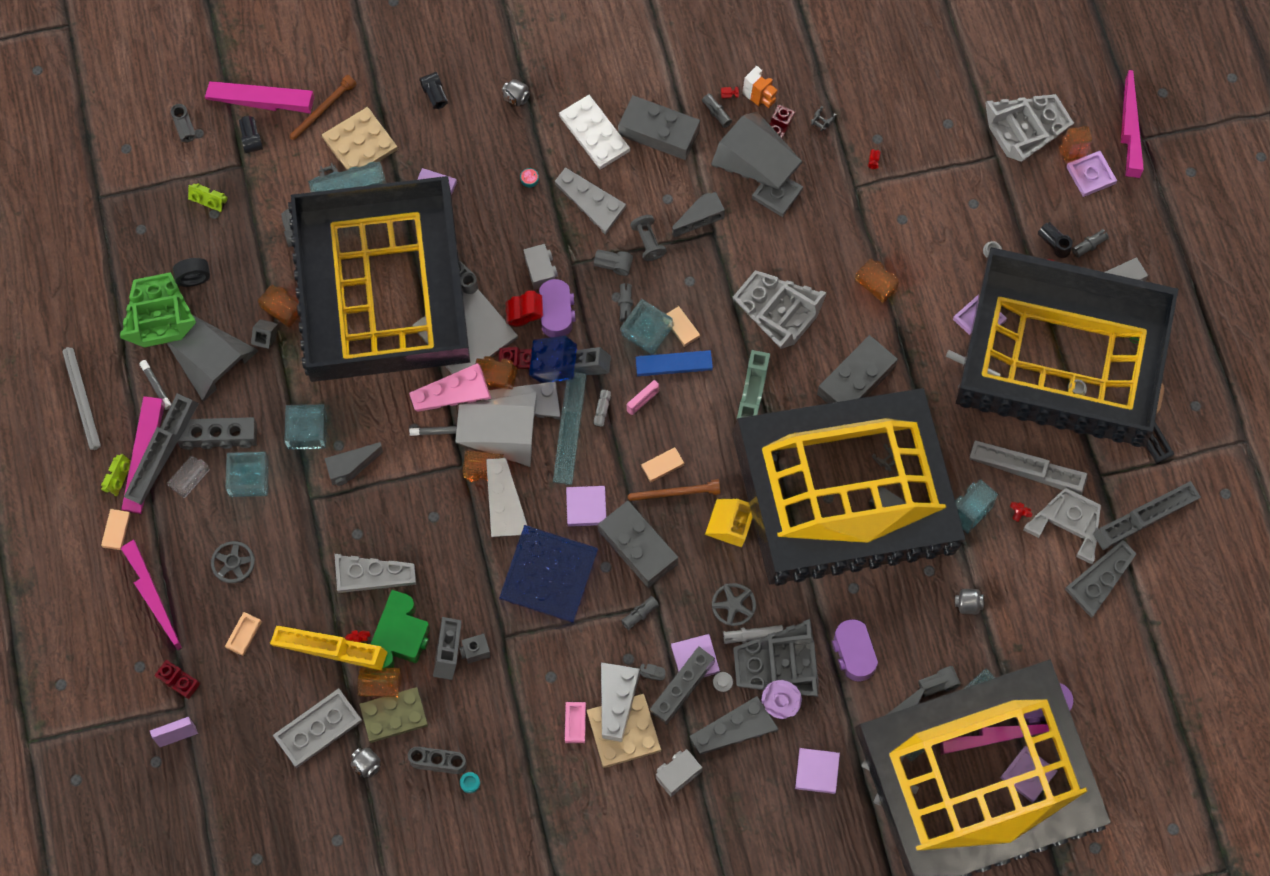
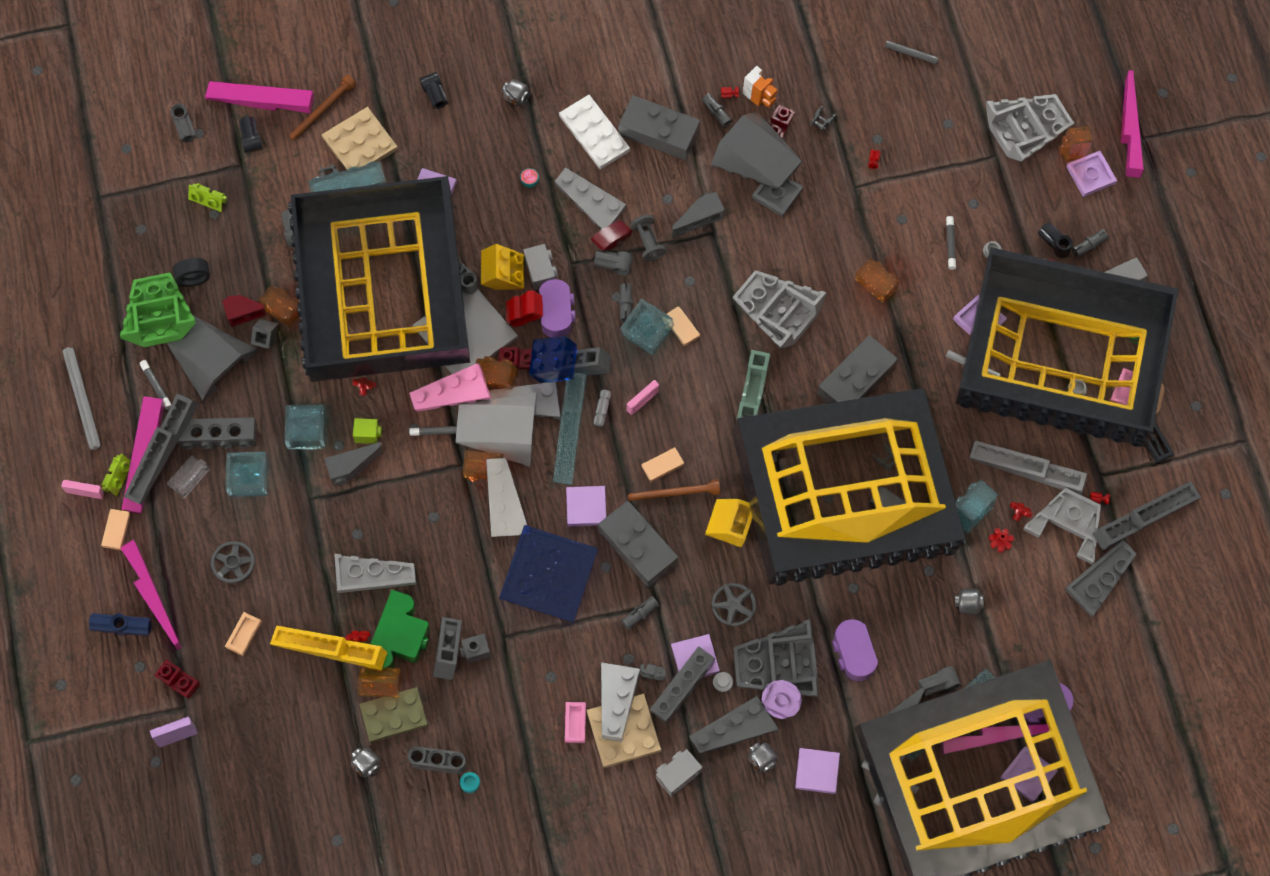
light grey plate [273,688,362,768] -> none
blue tile [636,350,713,376] -> none
light grey pin [723,625,783,644] -> none
none -> bright pink tile [61,480,104,499]
none -> dark blue piece [89,613,152,636]
none -> dark red slope [222,295,267,327]
none -> red plant [352,377,377,396]
none -> lime brick [353,418,382,444]
none -> yellow slope [481,244,524,290]
none -> dark red slope [591,220,633,251]
none -> flat silver head [748,743,778,773]
none -> dark grey bar [885,40,939,64]
none -> dark grey bar [946,216,956,270]
none -> red plant [988,528,1014,553]
none -> red piece [1090,492,1110,505]
none -> bright pink tile [1109,368,1133,405]

